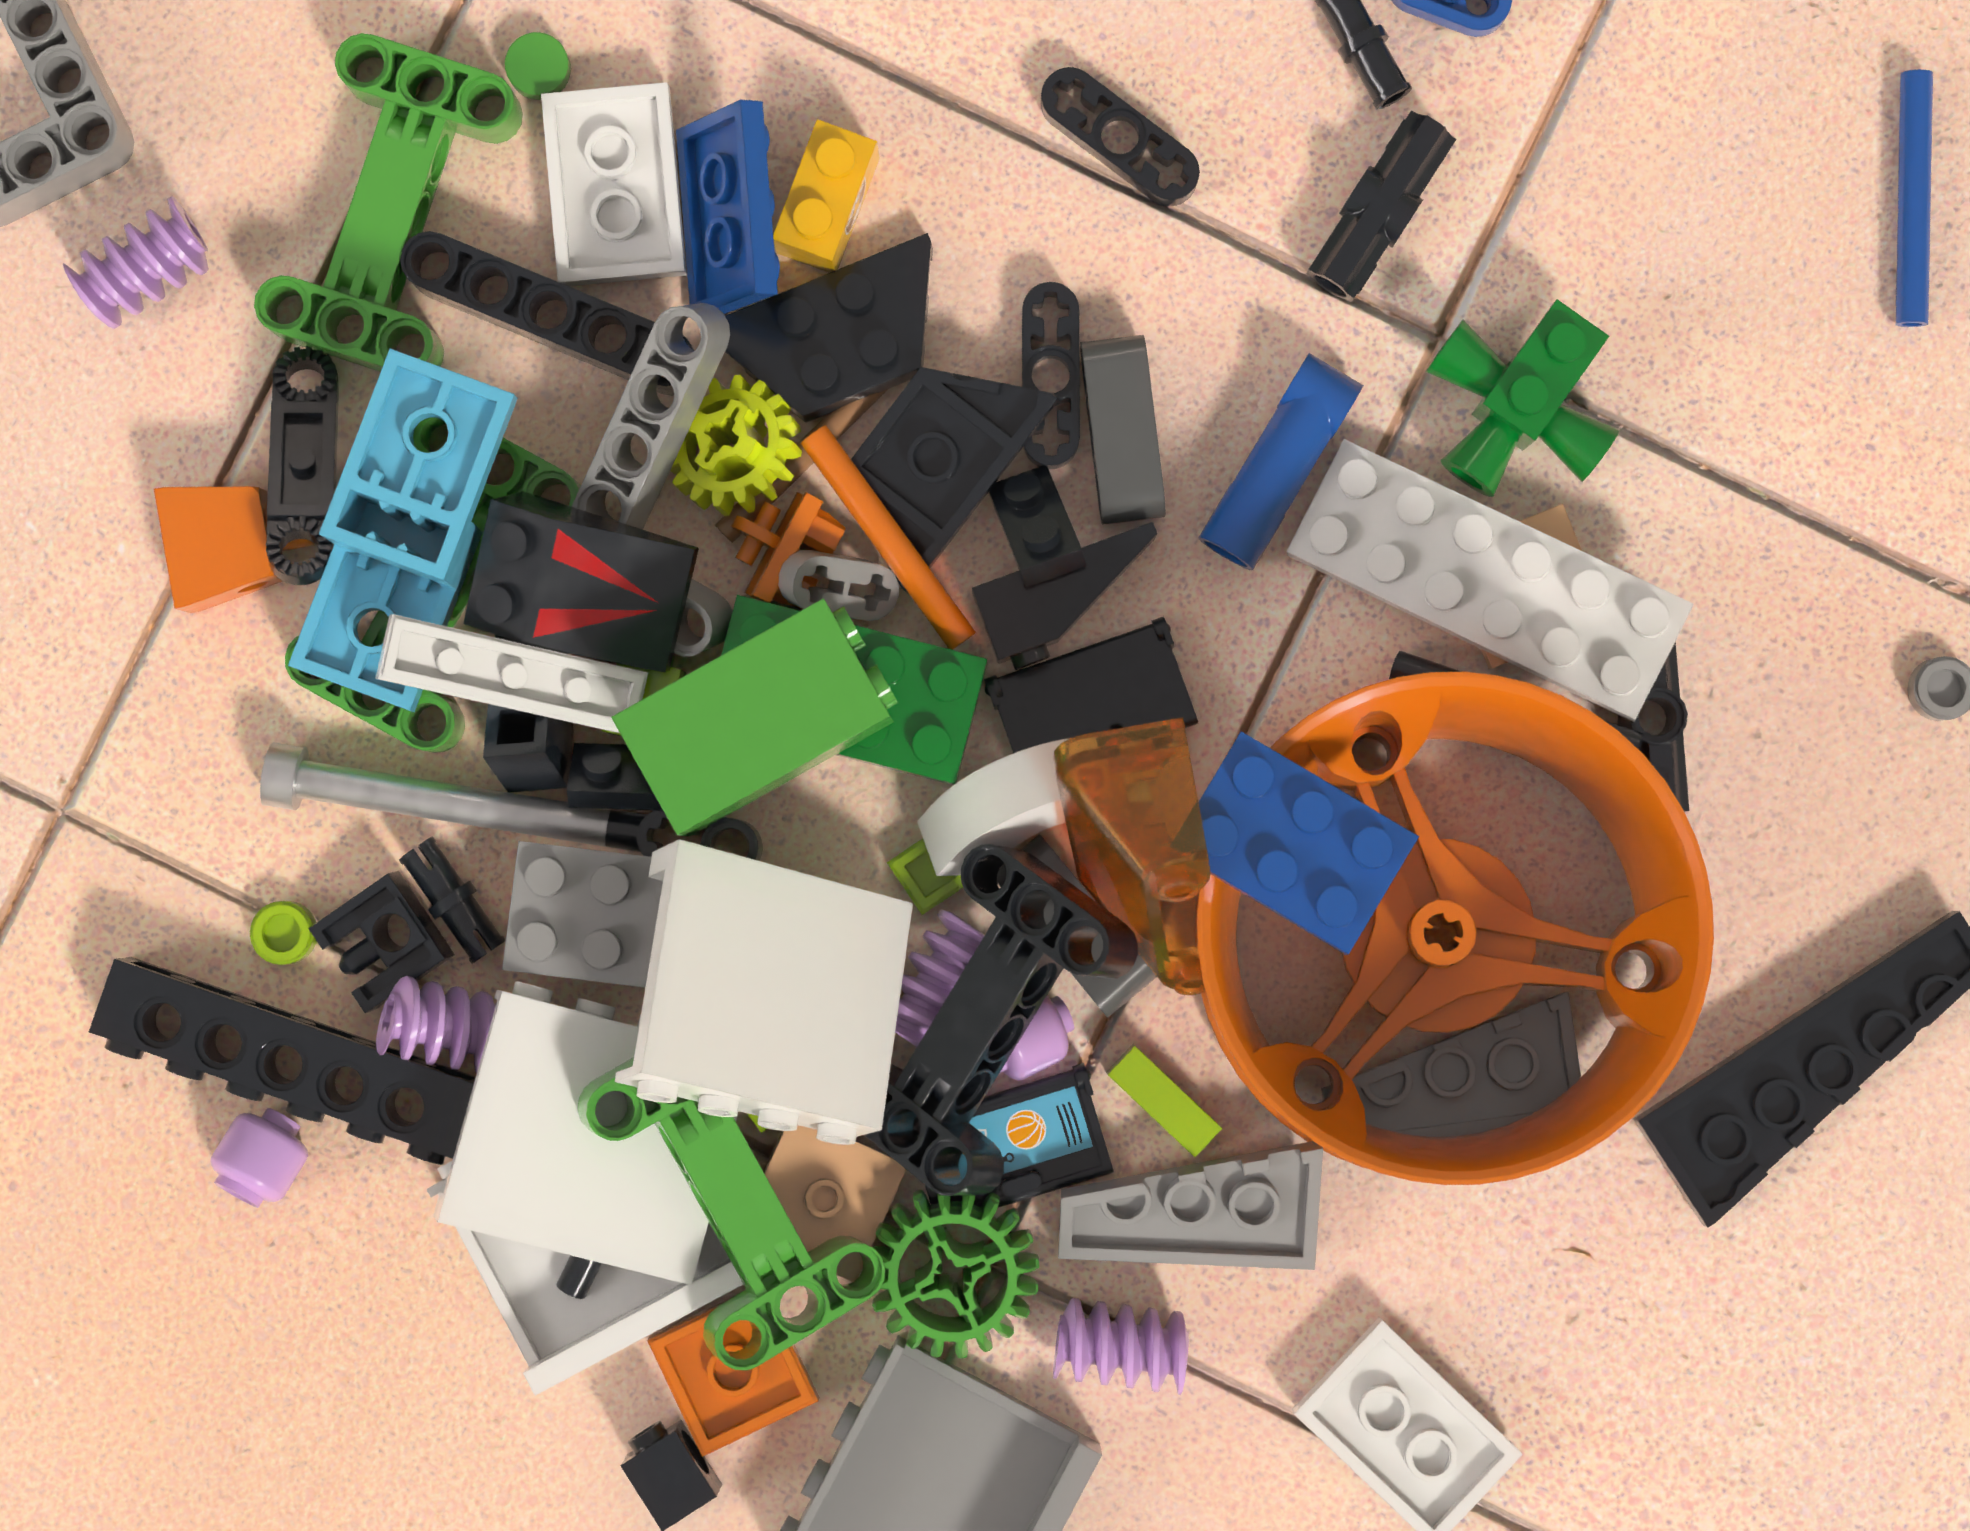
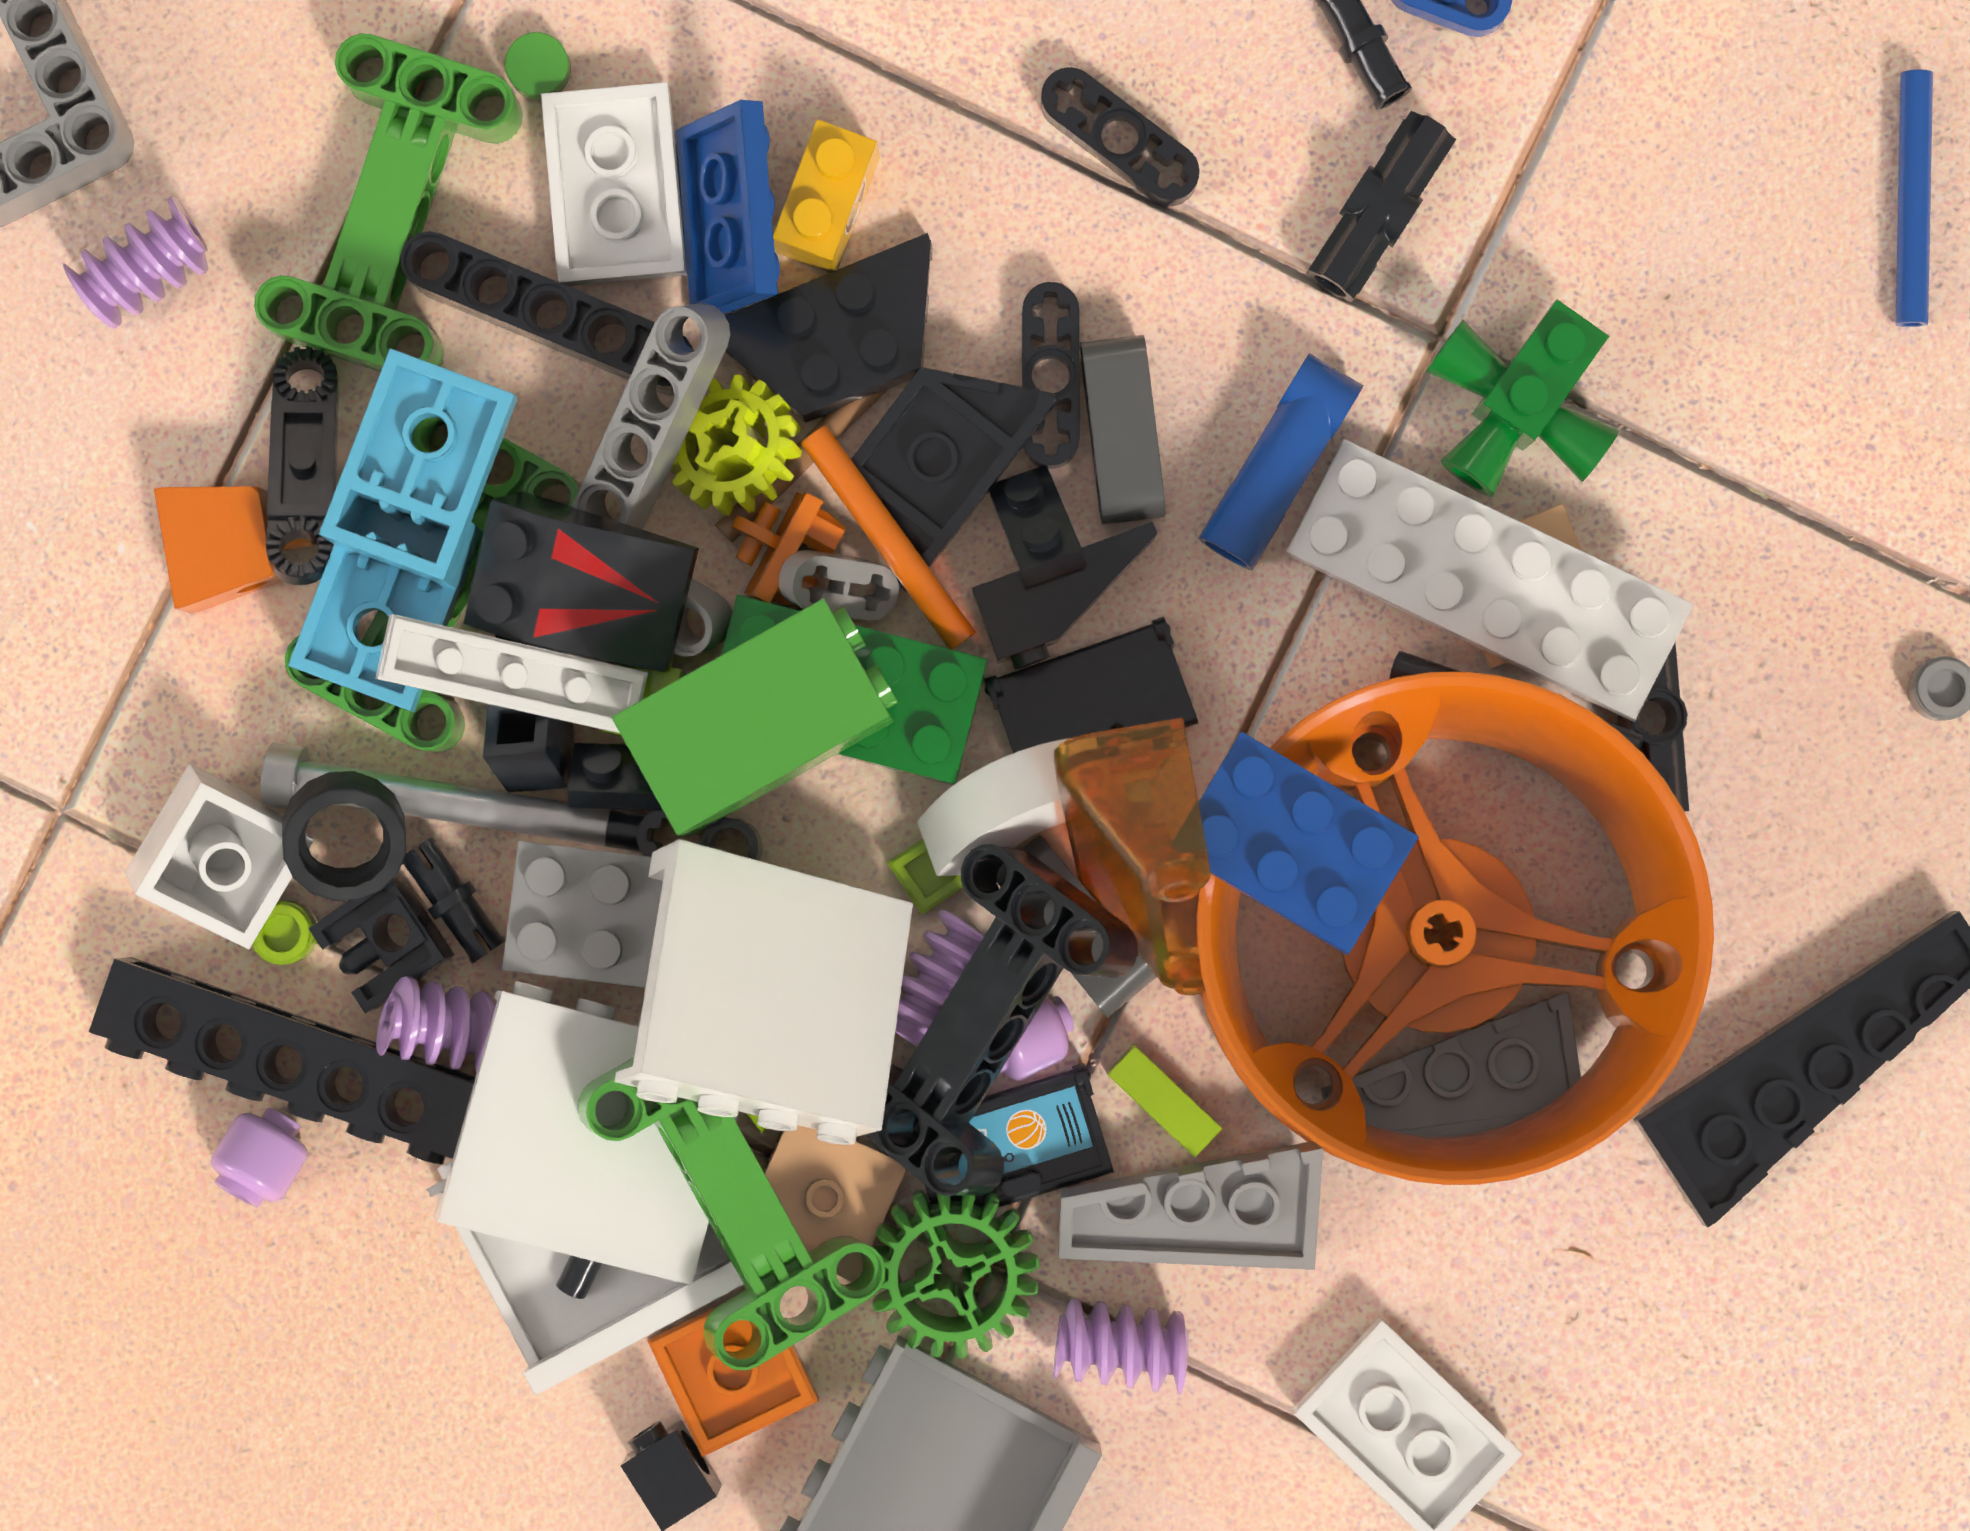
none -> white slope [125,763,314,949]
none -> black tyre [282,771,406,901]

